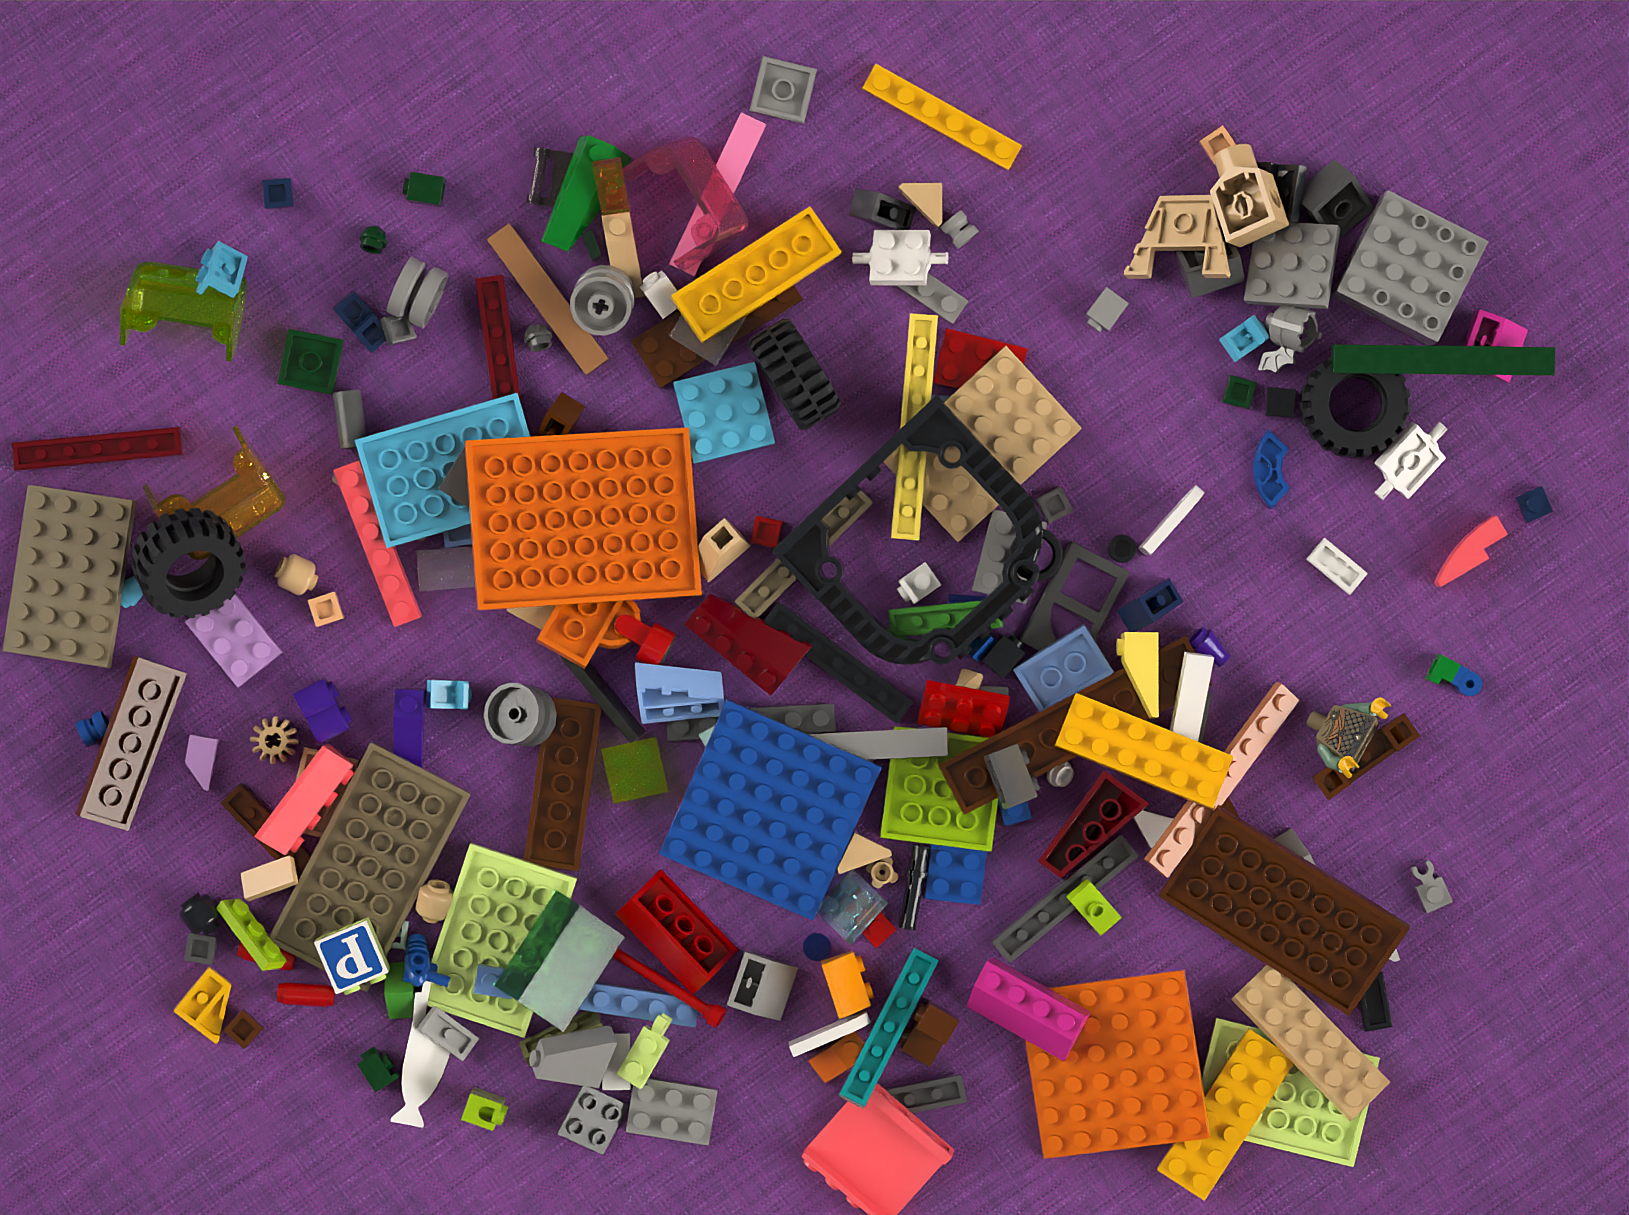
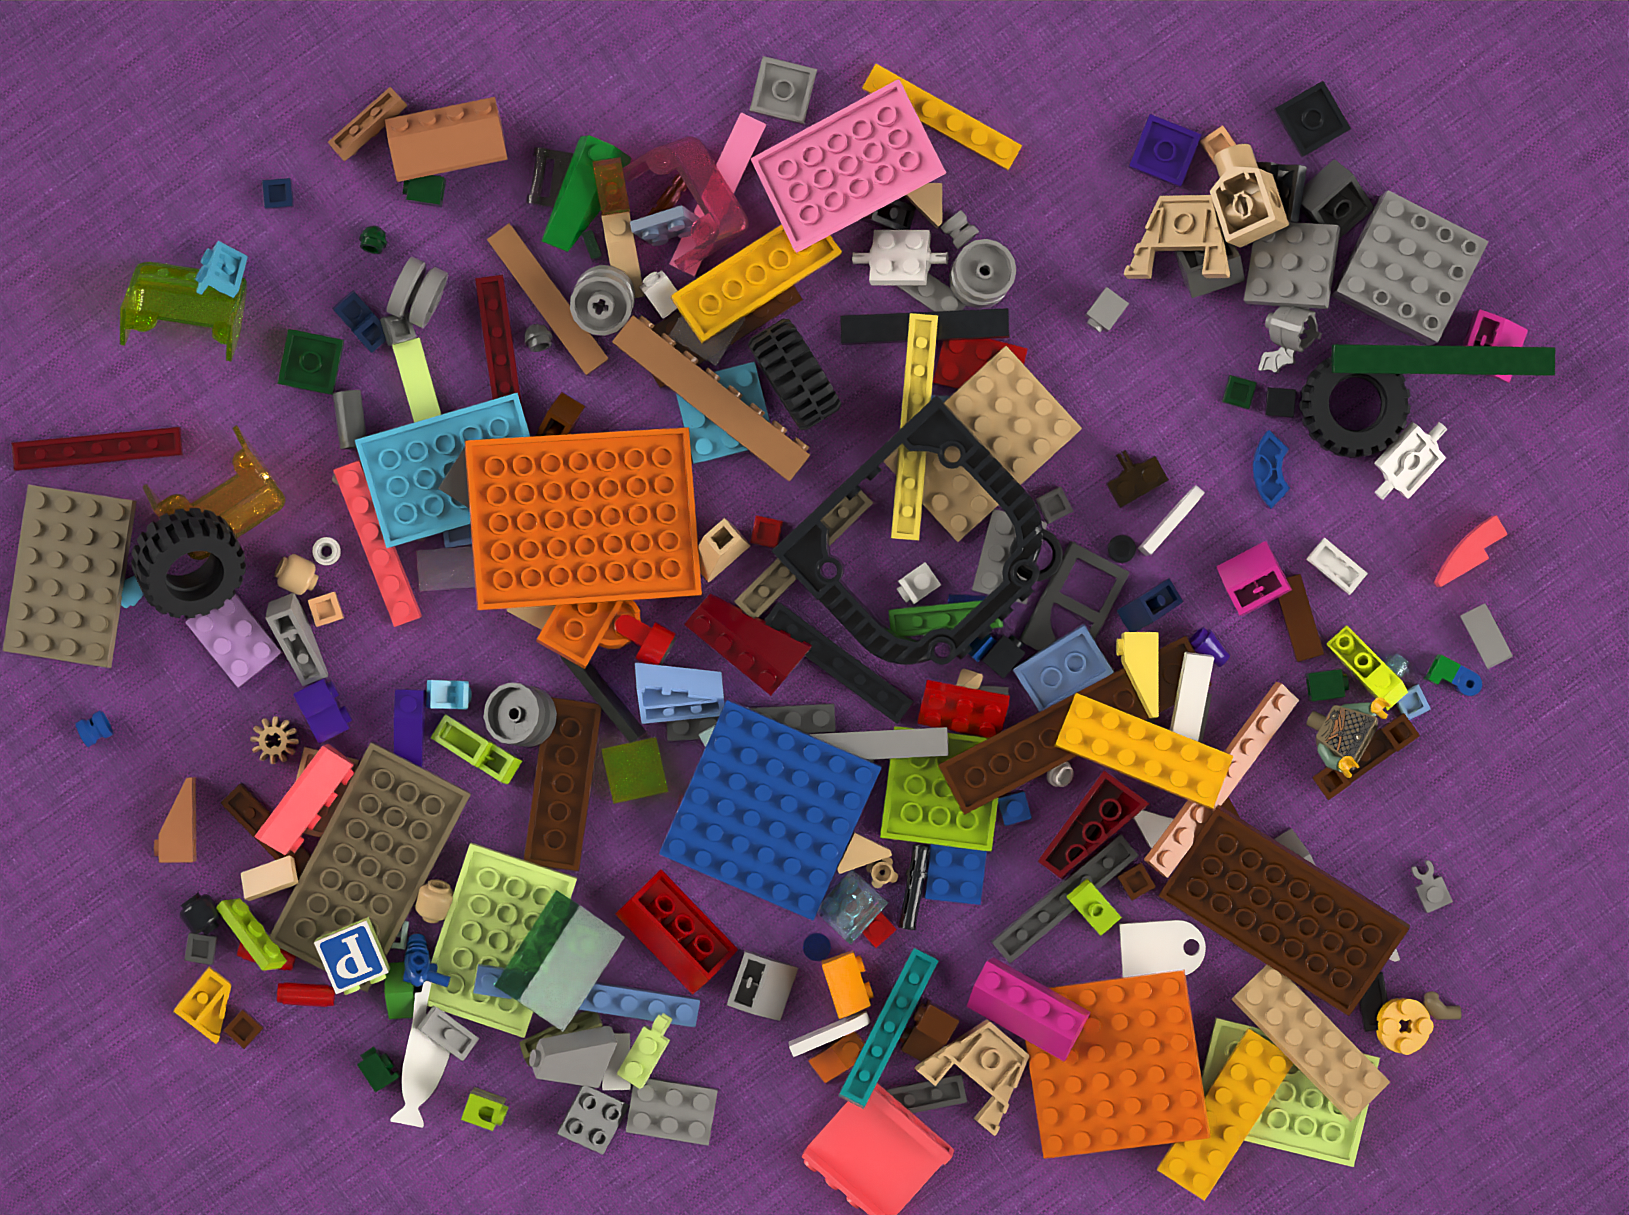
plate [75,655,187,831] -> none
lavender tile [185,735,219,791] -> none
red piece [608,946,727,1029] -> none
dark grey slope [983,744,1040,809] -> none
medium azure bracket [1219,315,1270,362] -> none
dark blue plate [1515,486,1553,523] -> none
none -> nougat slope [154,777,197,863]
none -> light grey slope [265,593,328,686]
none -> white plate [312,537,341,565]
none -> medium nougat plate [328,87,407,162]
none -> nougat slope [385,97,507,182]
none -> yellowish green tile [392,338,442,423]
none -> lime slope [431,714,522,785]
none -> medium nougat brick [612,315,810,483]
none -> sand blue plate [630,205,702,246]
none -> reddish brown axle [647,174,690,216]
none -> bright pink plate [750,79,946,253]
none -> black tile [841,308,1010,345]
none -> tan wing [914,1019,1030,1136]
none -> light grey wheel [949,239,1017,309]
none -> dark brown plate [1106,450,1169,508]
none -> reddish brown plate [1117,862,1156,901]
none -> white tile [1119,920,1206,977]
none -> dark purple plate [1128,114,1202,188]
none -> dark pink slope [1216,541,1292,616]
none -> black plate [1274,81,1351,158]
none -> reddish brown tile [1278,574,1324,662]
none -> dark green brick [1305,669,1349,701]
none -> neon yellow slope [1326,625,1408,711]
none -> yellow plate [1376,998,1434,1055]
none -> clear light blue plate [1385,653,1410,678]
none -> light blue tile [1396,684,1431,720]
none -> dark tan arm [1423,991,1461,1020]
none -> light grey slope [1460,603,1513,669]

